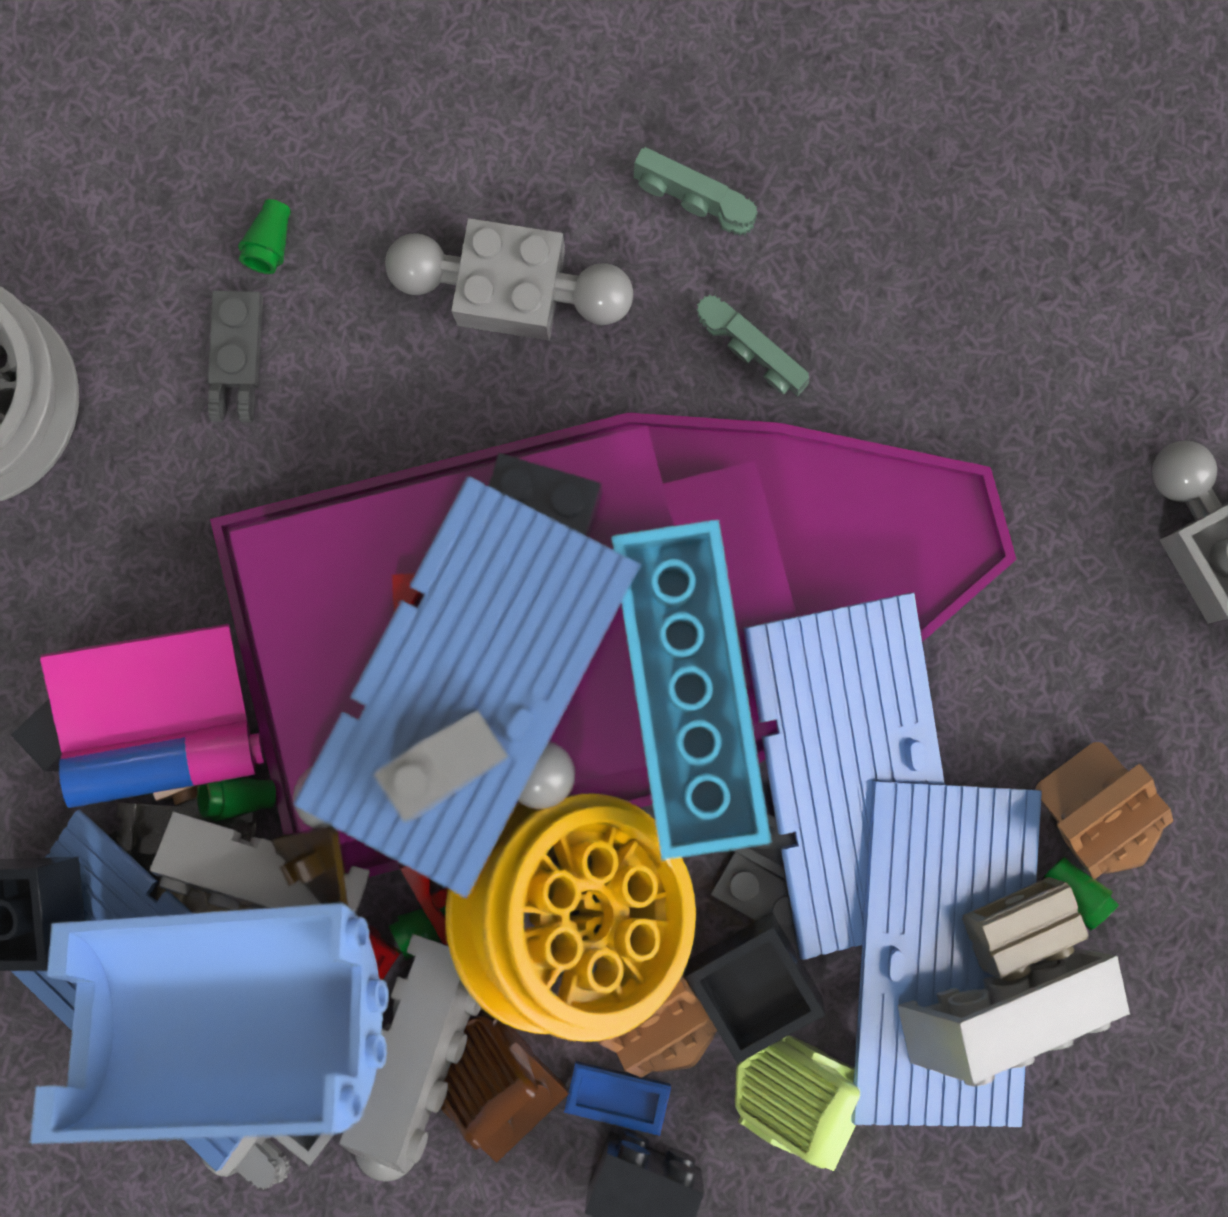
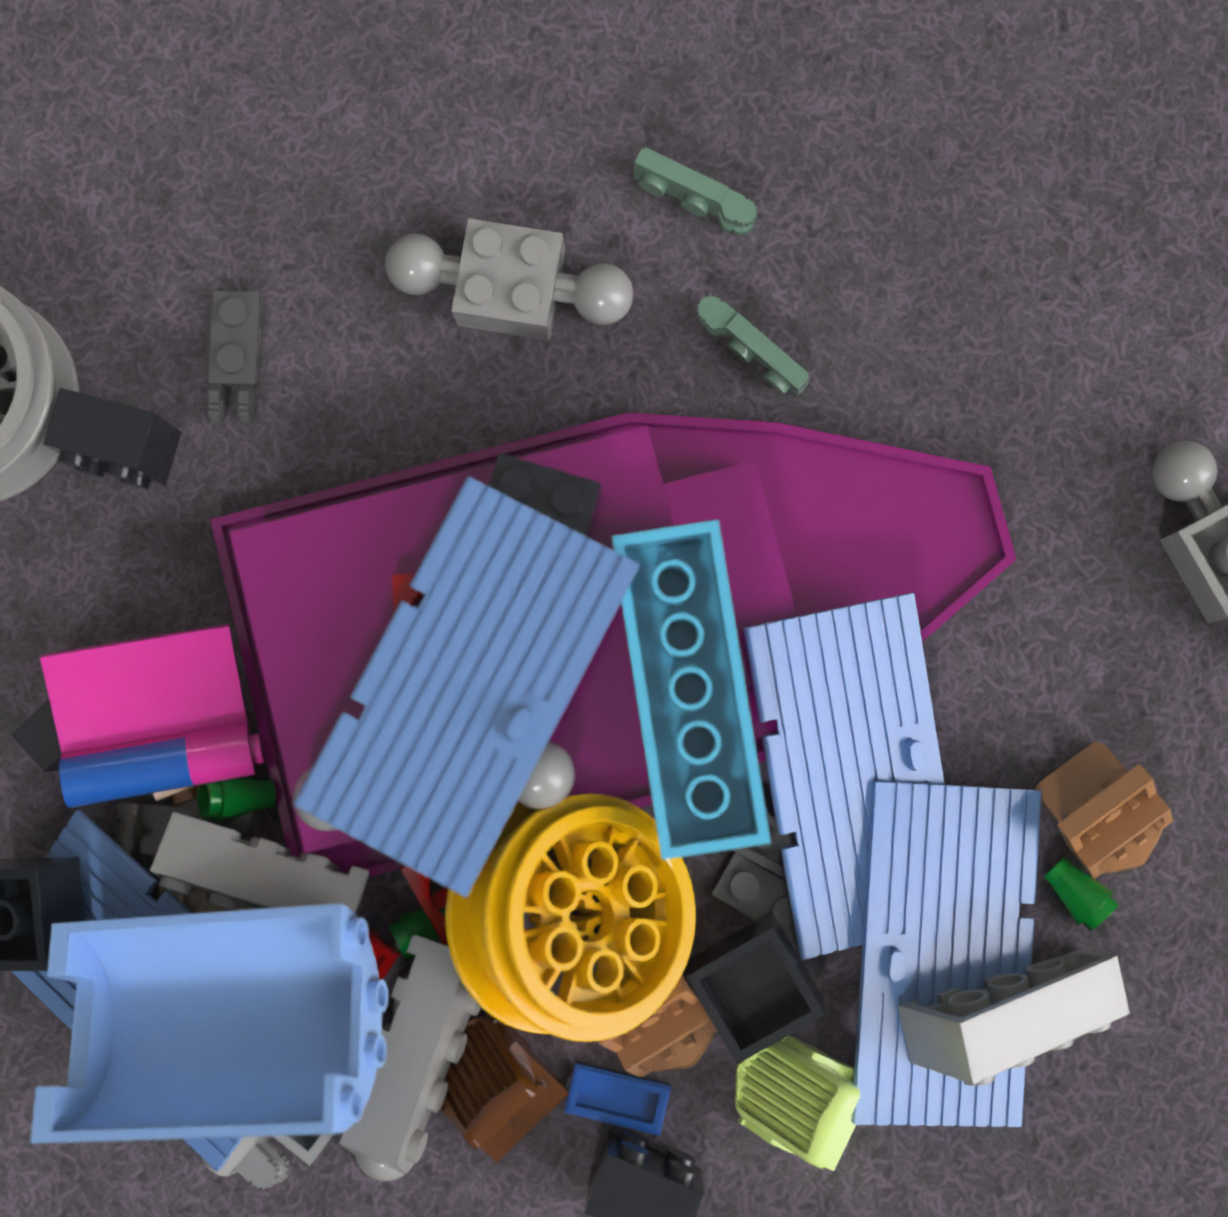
green cone [238,199,291,274] -> none
dark brown piece [272,825,349,907] -> none
light grey slope [373,711,509,822] -> none
brick [962,877,1089,981] -> none
none -> black brick [43,388,182,490]

